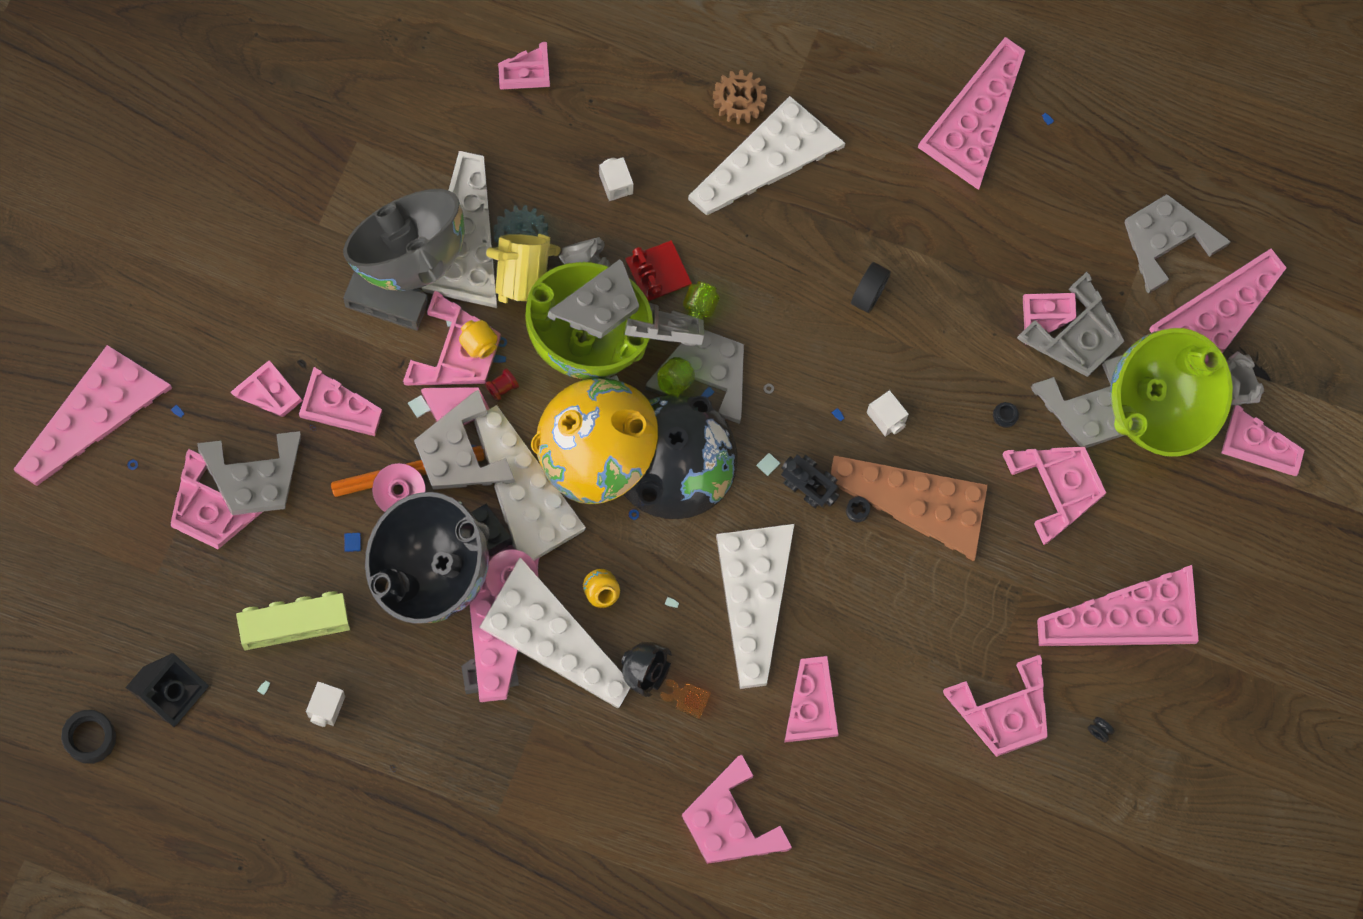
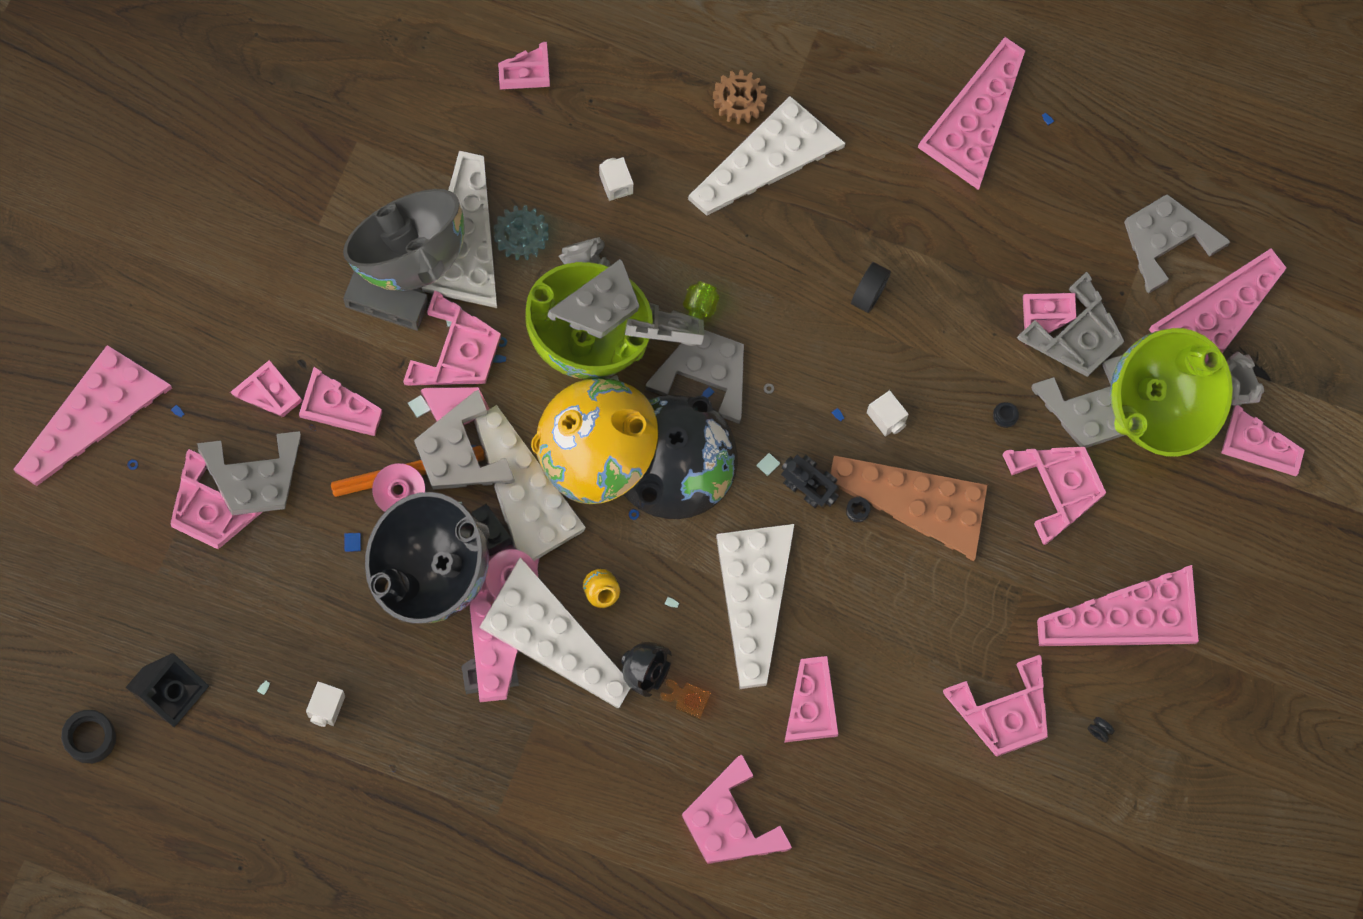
yellowish green brick [236,591,350,650] -> none
yellow head [459,320,498,359] -> none
dark red bush [485,368,519,402] -> none
light yellow container [486,234,561,303] -> none
red hinge [625,240,692,301] -> none
clear neon green head [657,357,695,395] -> none

